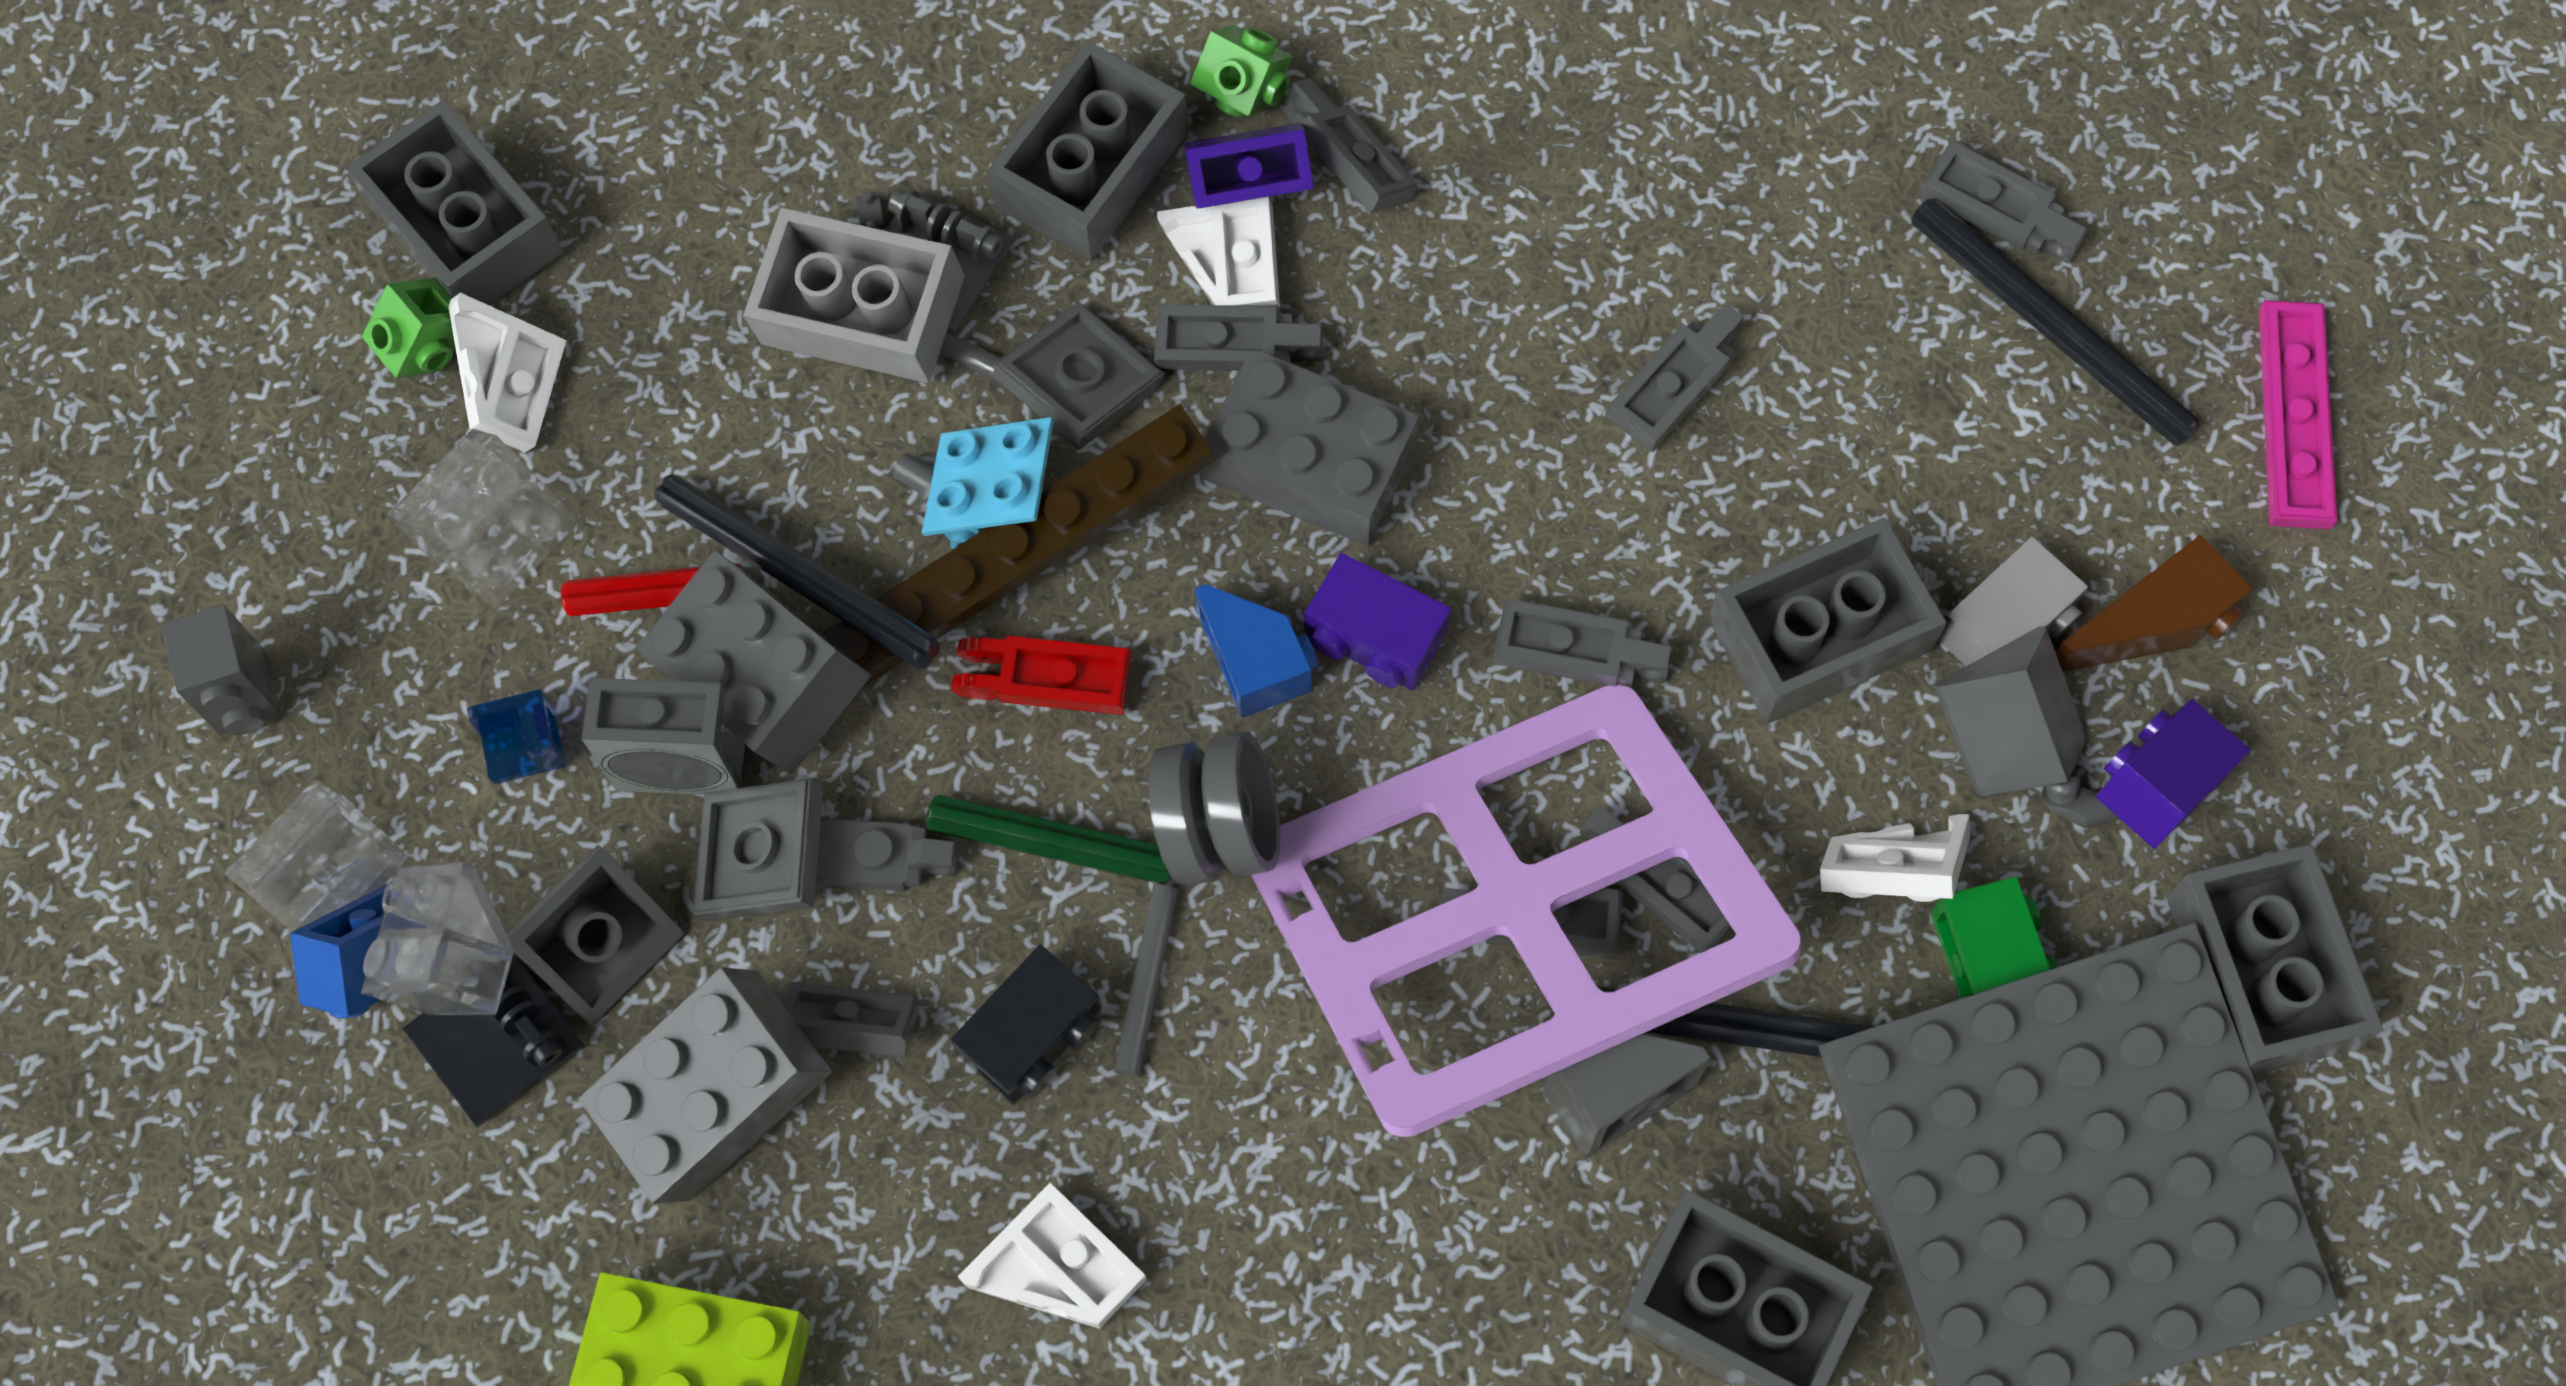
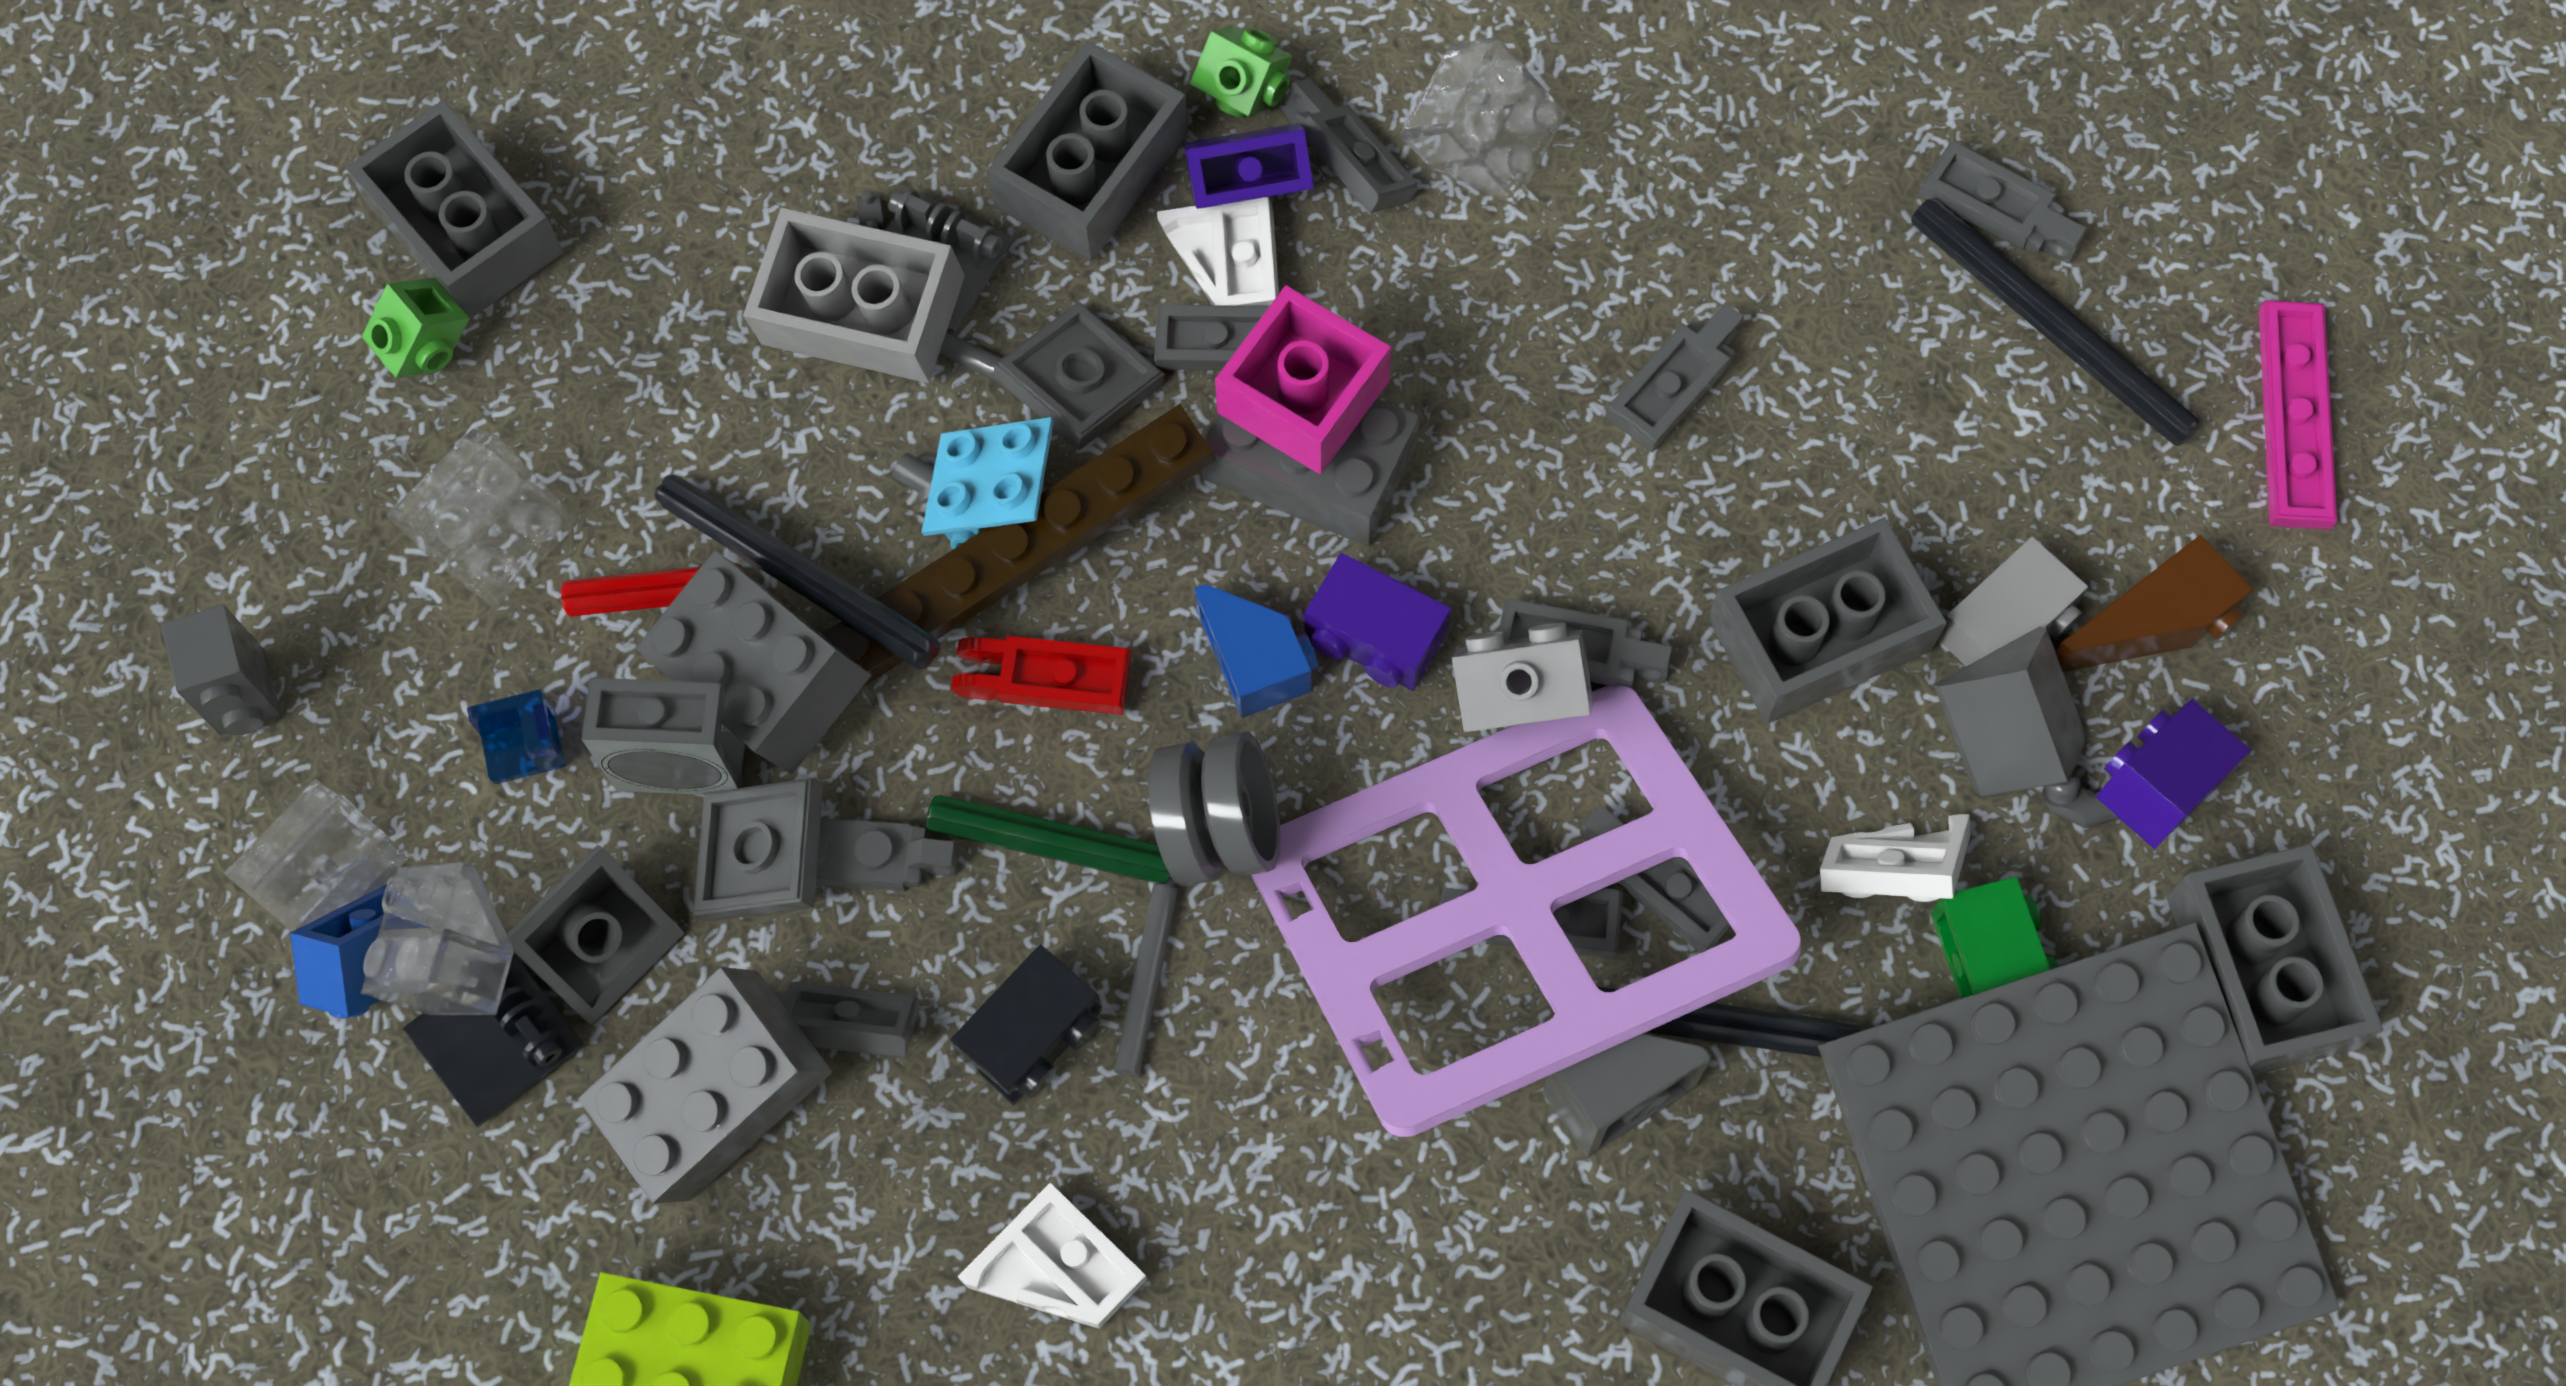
white wing [448,293,566,452] -> none
none -> dark pink brick [1215,285,1391,475]
none -> clear slope [1399,36,1567,205]
none -> light grey brick [1452,623,1594,732]

